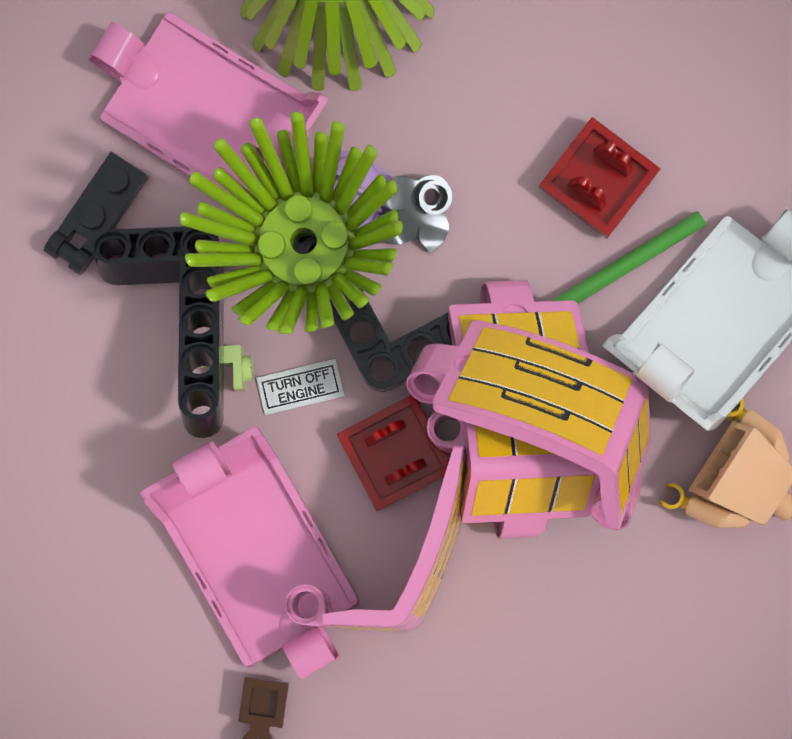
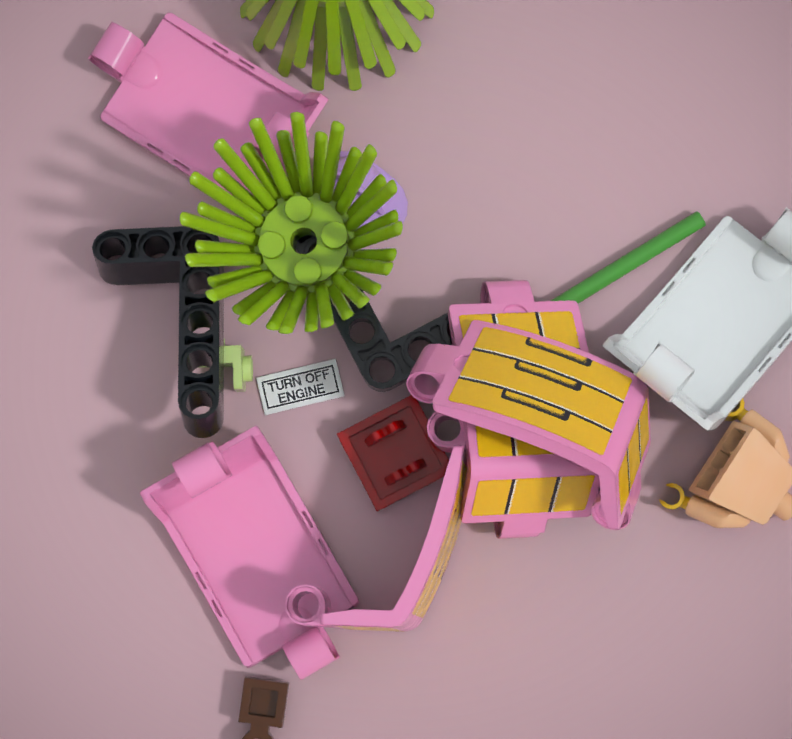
black plate [43,152,149,275] -> none
dark grey plate [383,175,452,252] -> none
red plate [539,117,661,239] -> none

